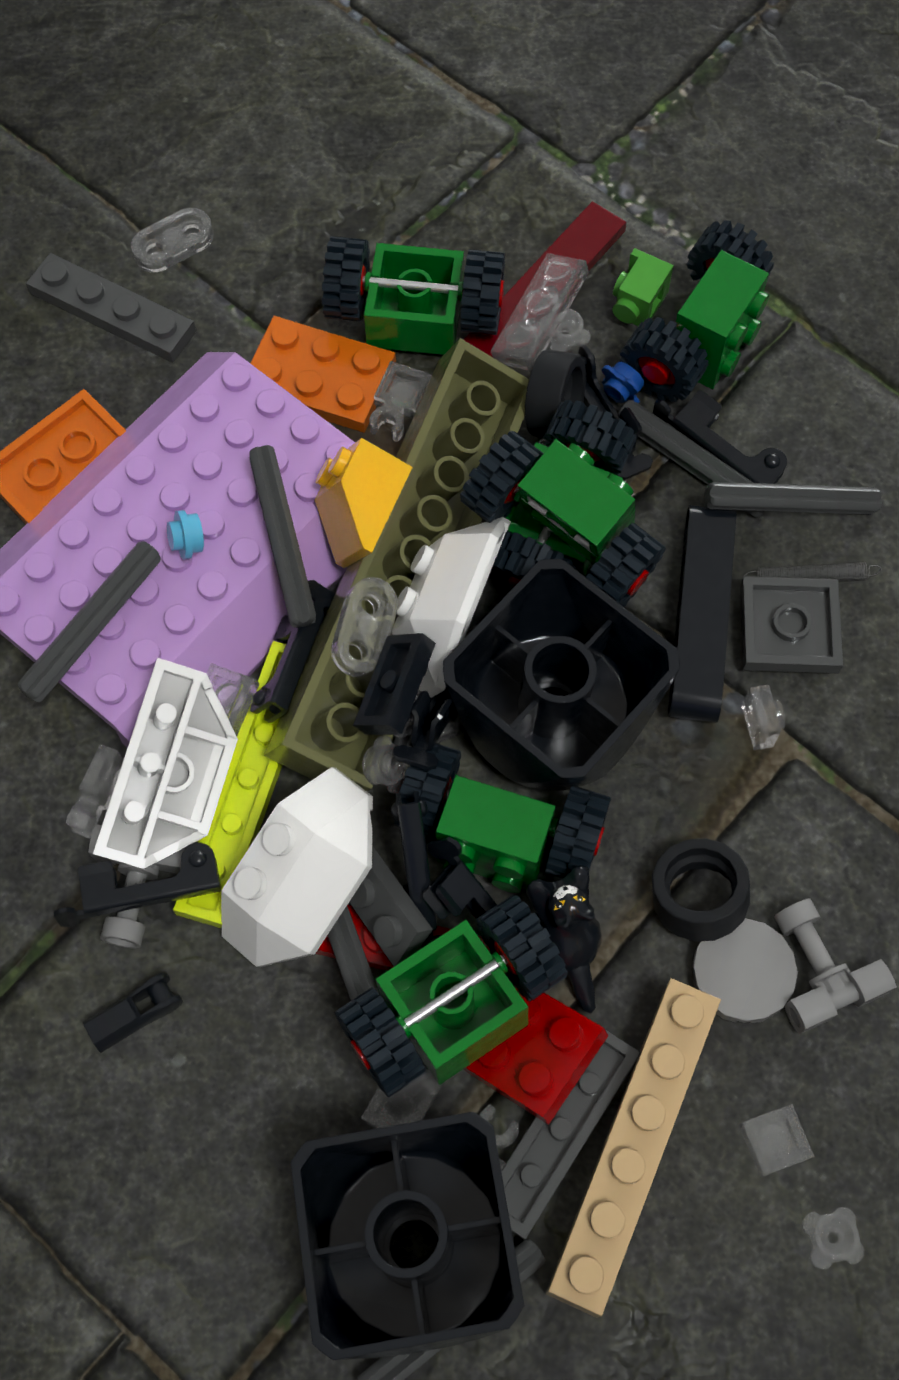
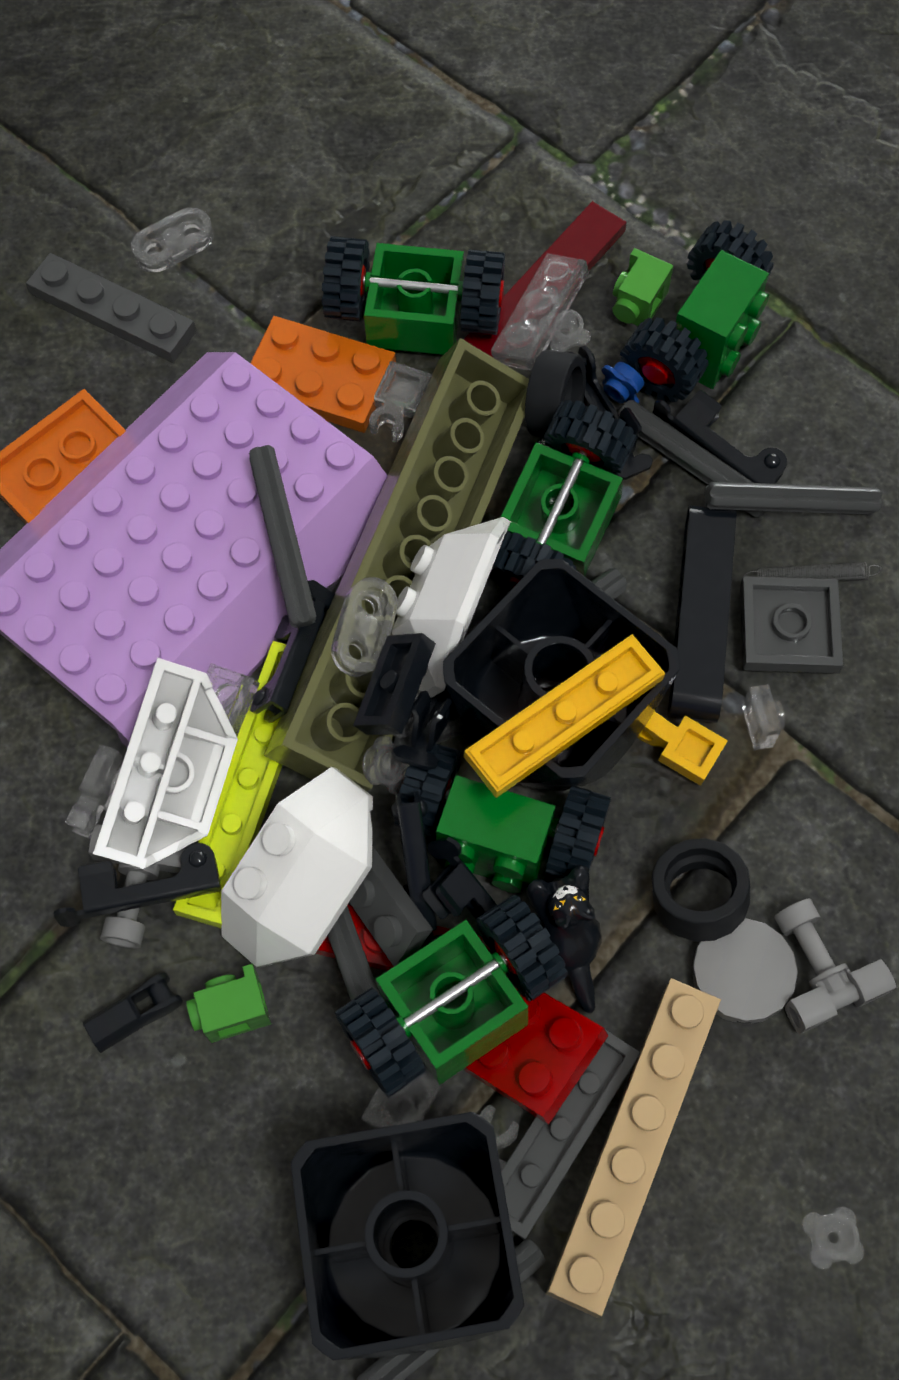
dark grey axle [18,541,161,703] -> none
medium azure plate [167,510,204,559] -> none
yellow slope [315,438,413,568] -> none
brick [460,431,666,607] -> none
clear plate [739,1104,815,1178] -> none
none -> bright green brick [186,964,272,1043]
none -> yellow tile [464,634,665,798]
none -> yellow plate [637,712,728,786]

